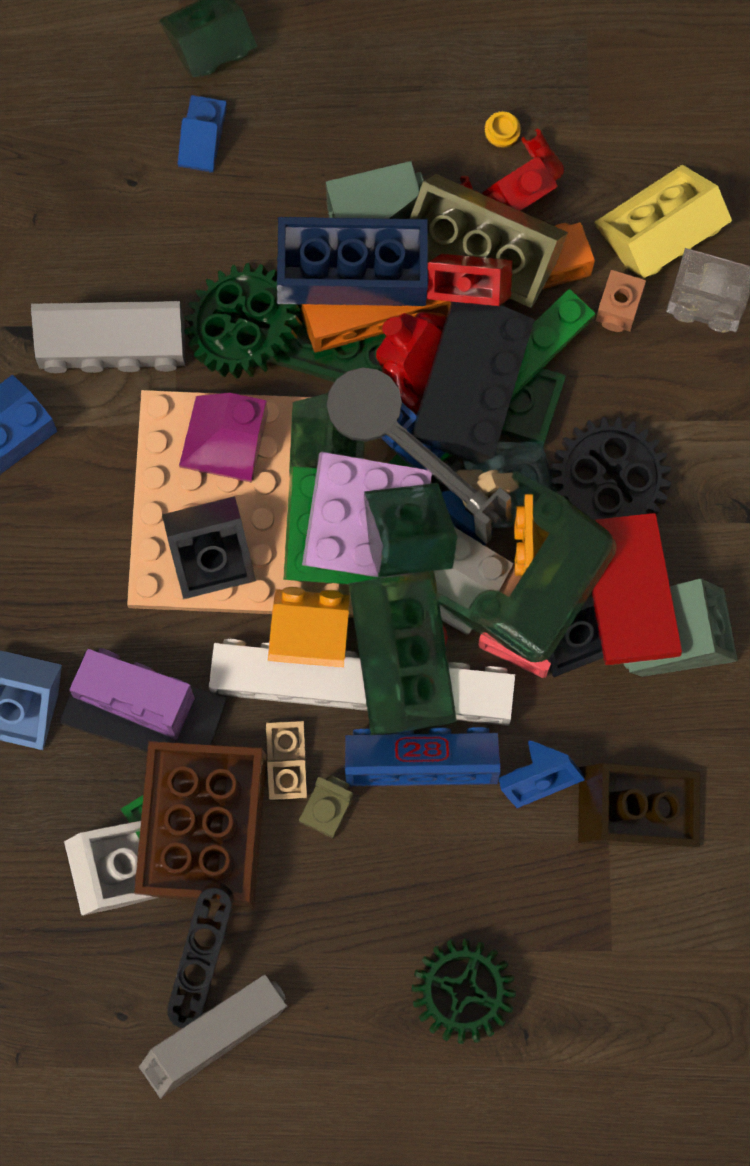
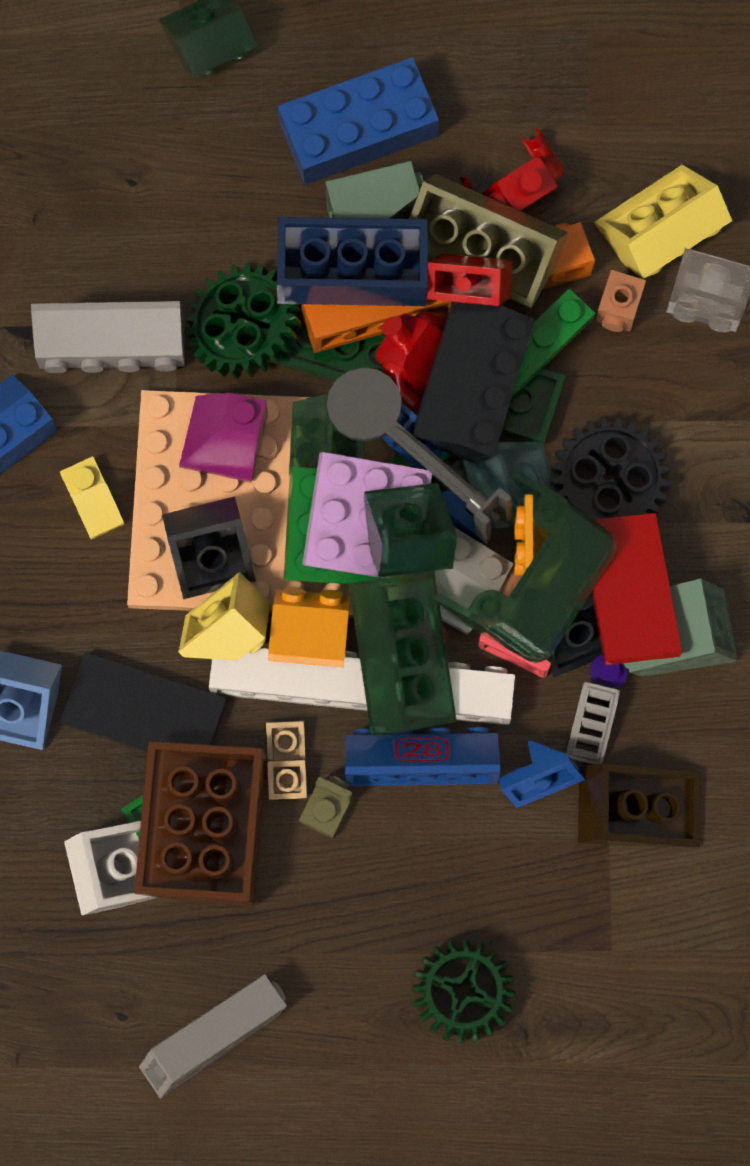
medium lavender wedge [69,648,195,740] -> none
black beam [167,883,234,1028] -> none
blue slope [178,95,227,173] -> none
tan bracket [455,469,520,507] -> none
yellow plate [485,112,521,147] -> none
none -> light yellow slope [59,456,125,540]
none -> light yellow slope [179,572,270,660]
none -> blue brick [278,57,439,185]
none -> light grey slope [566,682,620,765]
none -> dark purple plate [589,654,627,689]

